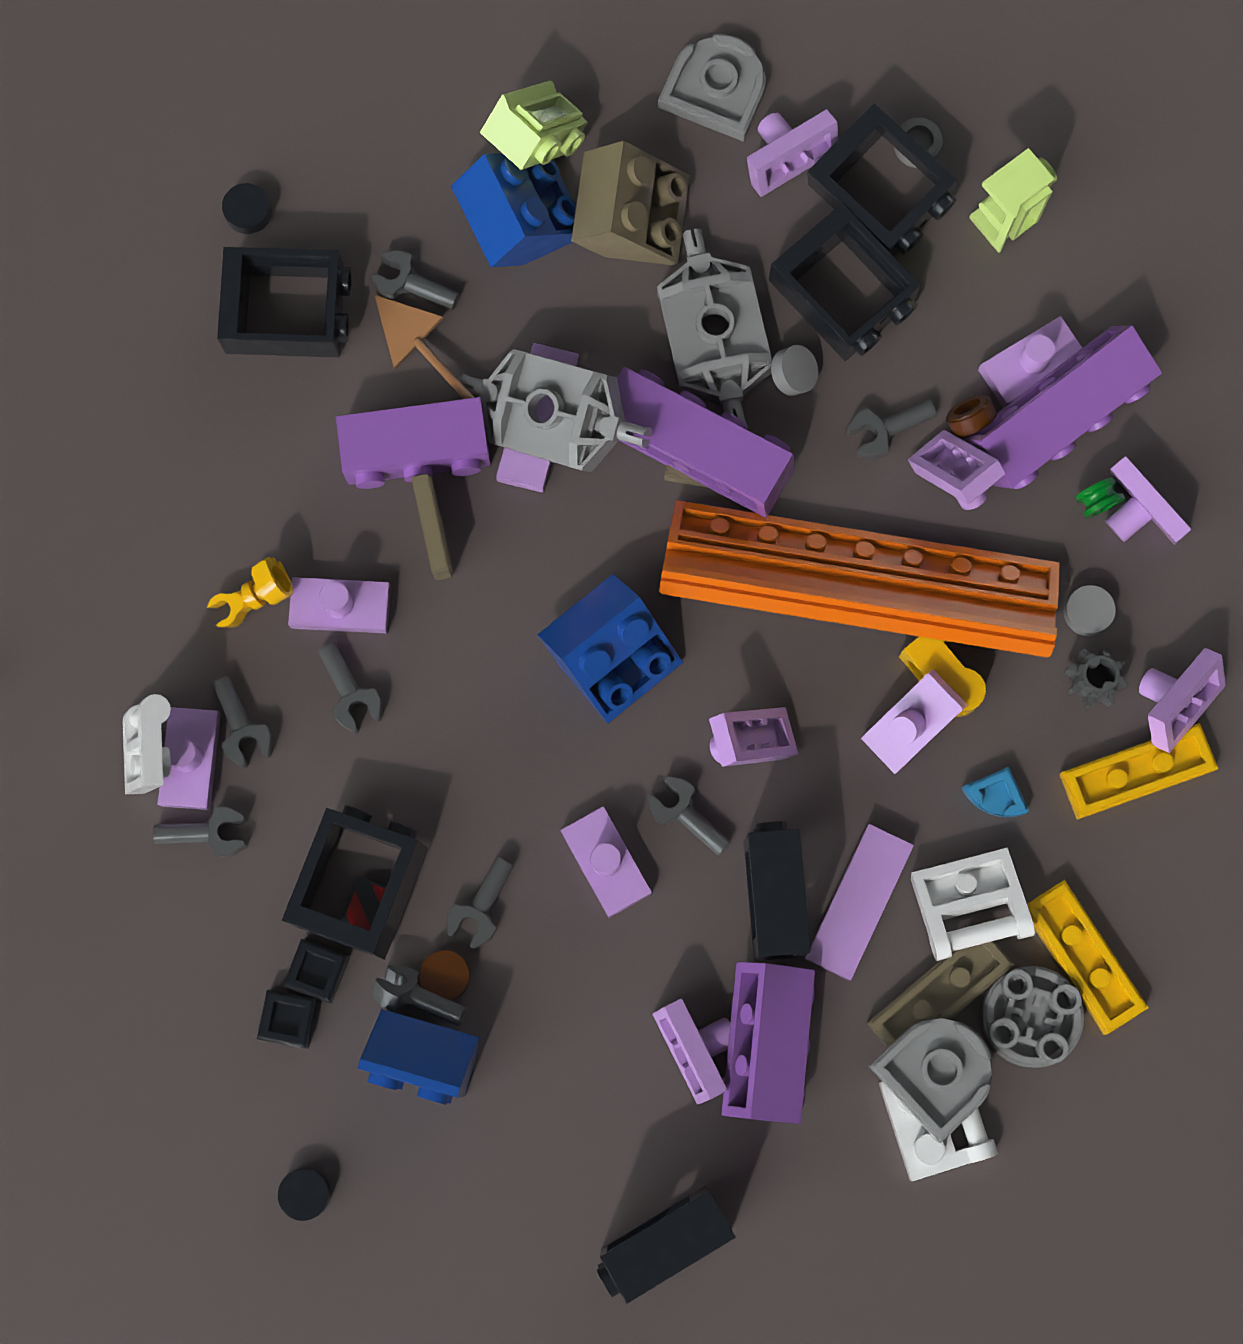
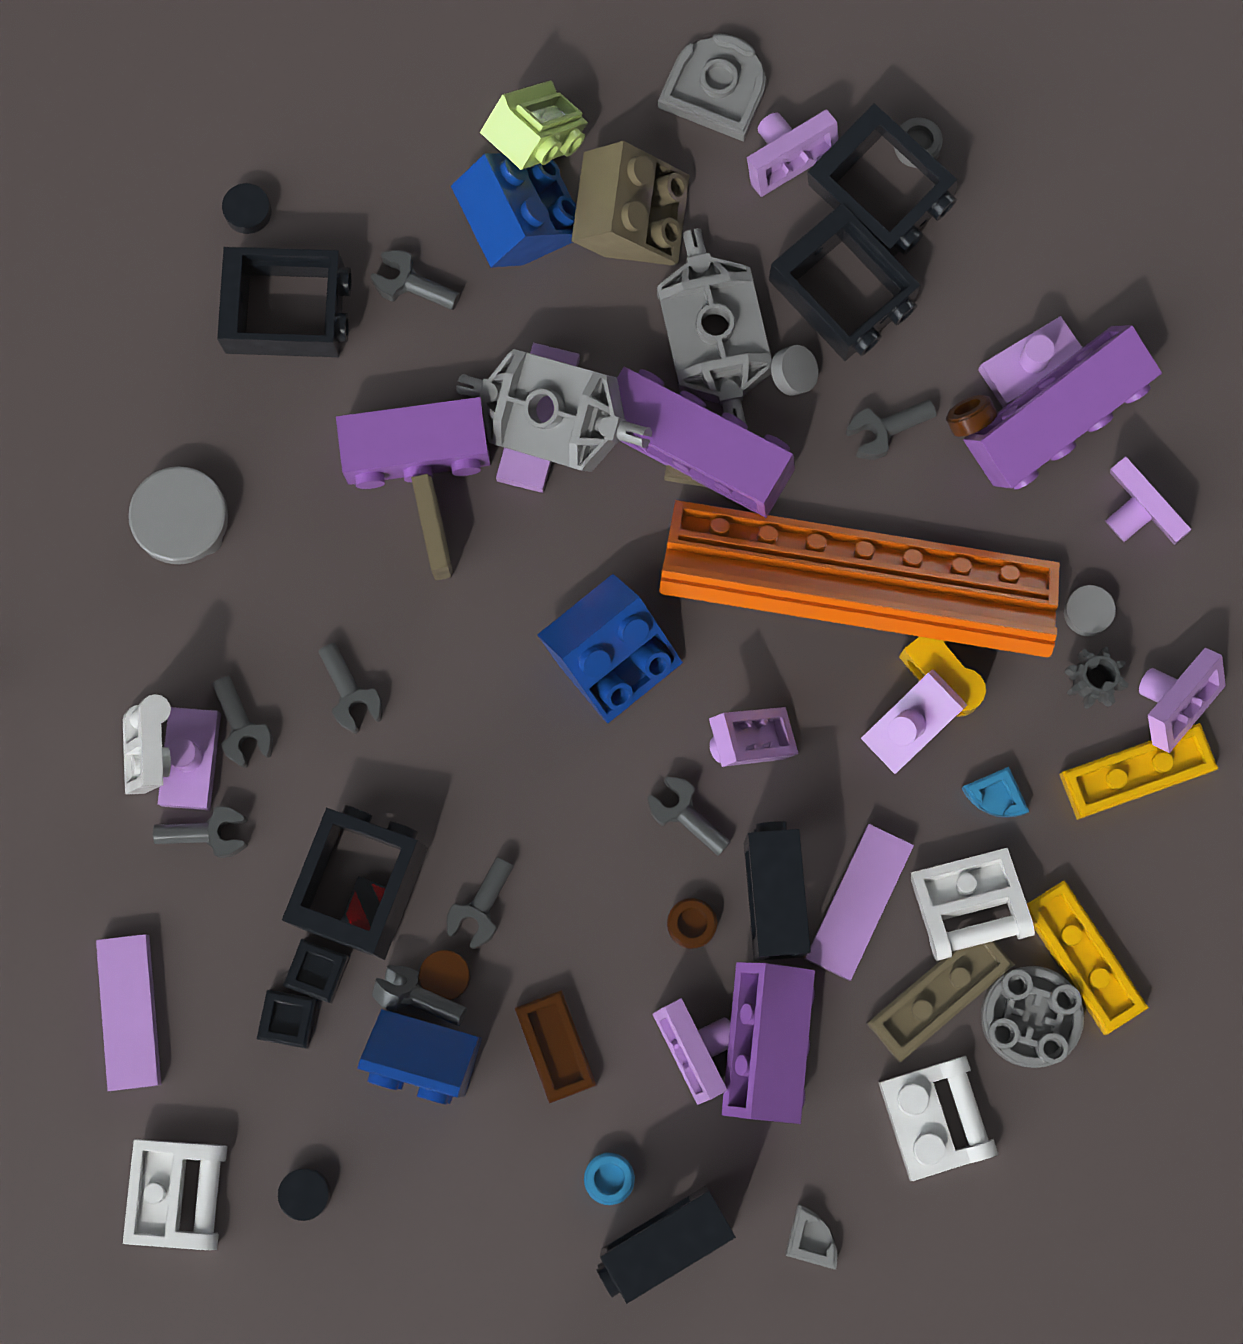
yellow piece [207,557,293,628] -> none
lavender tile [288,577,391,634] -> none
medium nougat piece [375,295,475,399] -> none
lavender tile [560,806,652,918] -> none
light grey tile [868,1018,992,1143] -> none
lavender tile [908,430,1005,510] -> none
yellowish green window [969,148,1057,253] -> none
green bush [1075,477,1125,519] -> none
none -> lavender tile [96,934,161,1091]
none -> white plate [123,1139,227,1250]
none -> light grey tile [129,466,228,564]
none -> reddish brown tile [515,990,597,1104]
none -> dark azure tile [584,1153,635,1205]
none -> reddish brown tile [667,898,717,949]
none -> light grey tile [785,1204,837,1270]

